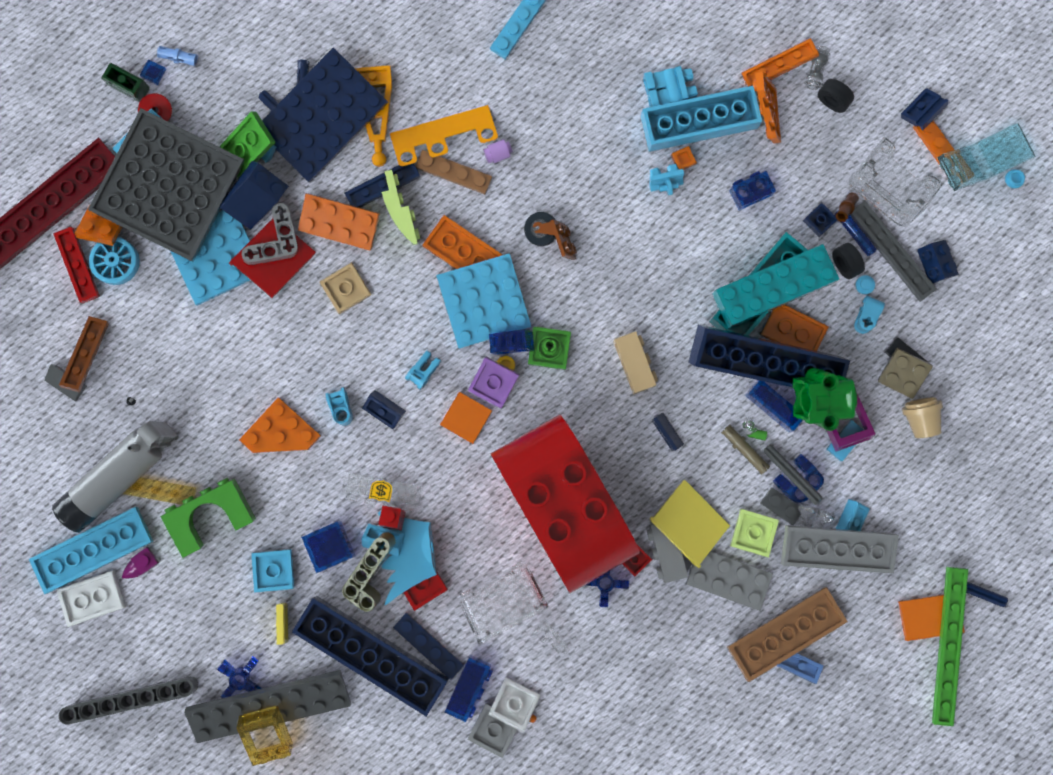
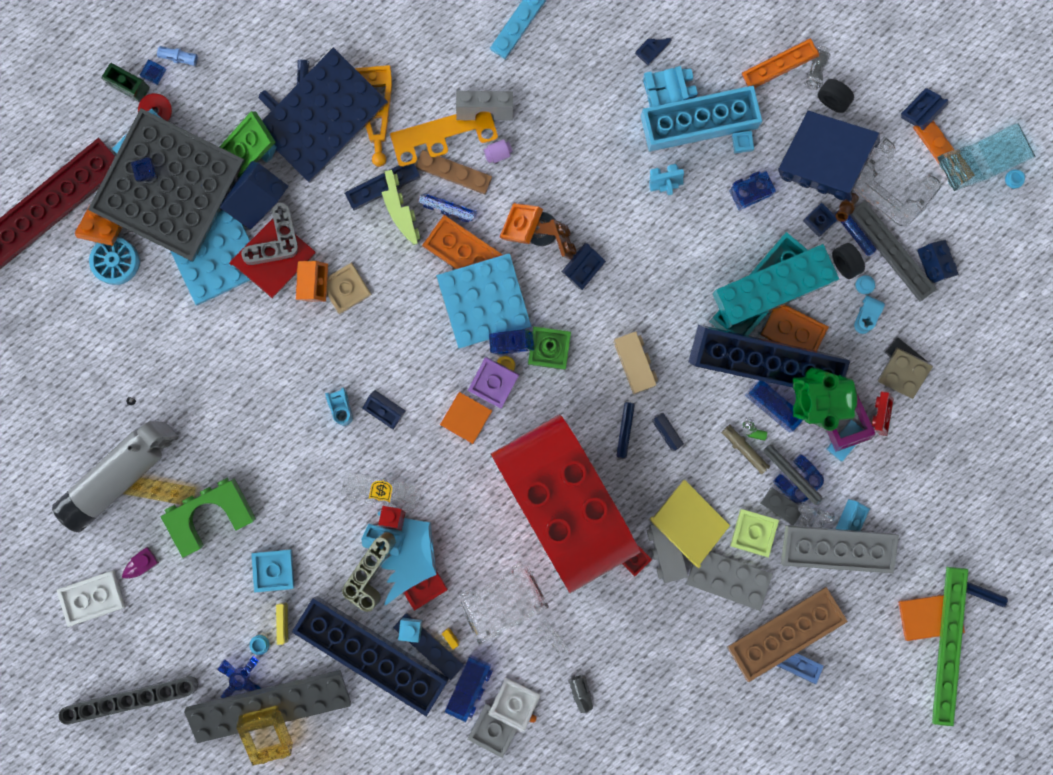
medium azure plate [29,507,154,594] -> none
dark grey slope [44,364,87,402] -> none
red plate [53,227,100,304] -> none
dark orange plate [59,316,109,393] -> none
orange plate [239,397,321,453] -> none
orange plate [298,193,380,251] -> none
clear blue brick [301,521,356,573] -> none
medium azure piece [405,350,441,390] -> none
clear blue pin [584,571,629,607] -> none
orange plate [671,146,697,170] -> none
orange plate [753,71,781,144] -> none
tan piece [902,397,943,438] -> none
none -> clear blue plate [131,157,157,182]
none -> medium azure plate [249,635,270,655]
none -> orange brick [296,261,328,302]
none -> medium azure brick [398,618,423,643]
none -> clear blue plate [418,193,477,223]
none -> yellow tile [442,628,460,649]
none -> light grey arch [456,91,513,121]
none -> orange tile [500,203,543,244]
none -> dark blue plate [561,243,606,290]
none -> dark grey hinge [568,675,593,713]
none -> dark blue axle [616,402,635,459]
none -> dark blue tile [635,38,672,66]
none -> medium azure plate [732,131,754,154]
none -> dark blue panel [778,110,880,201]
none -> red plate [872,392,894,436]

